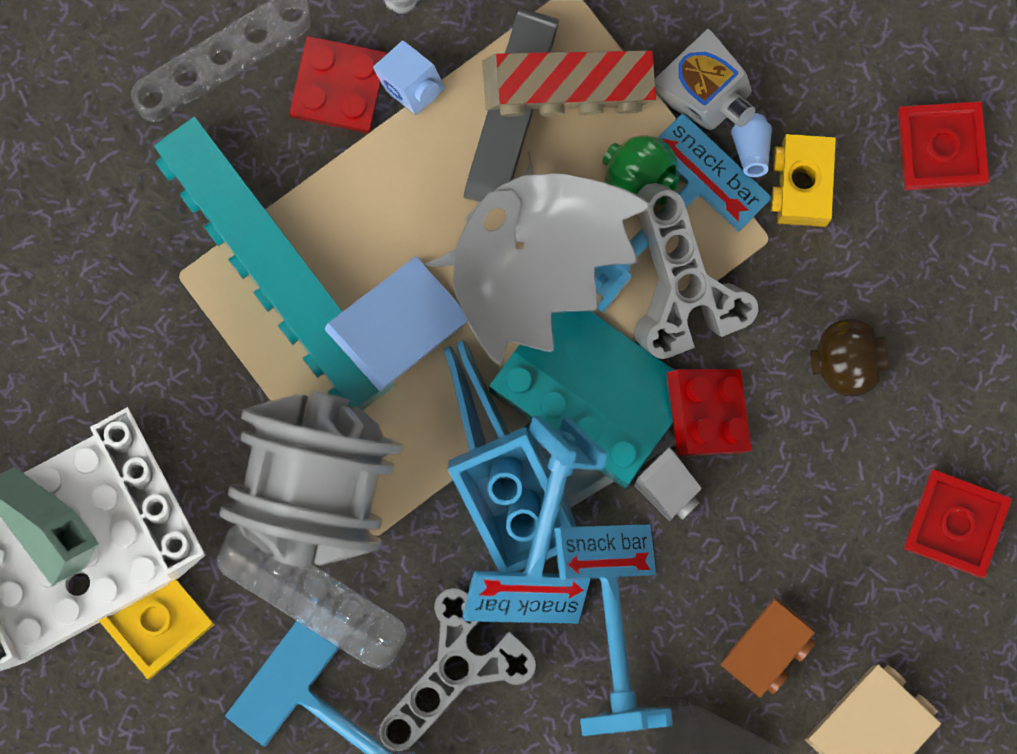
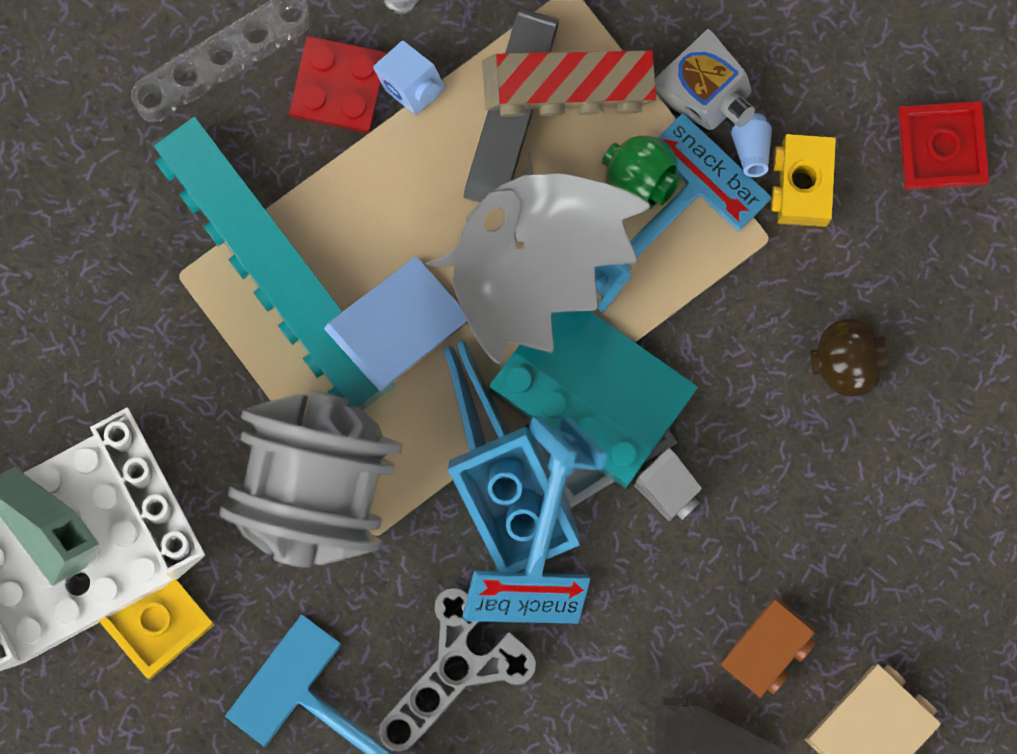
clear beam [217,525,407,669] -> none
dark azure piece [554,524,673,736] -> none
light grey beam [634,183,758,359] -> none
red plate [667,369,752,456] -> none
red plate [903,469,1012,579] -> none

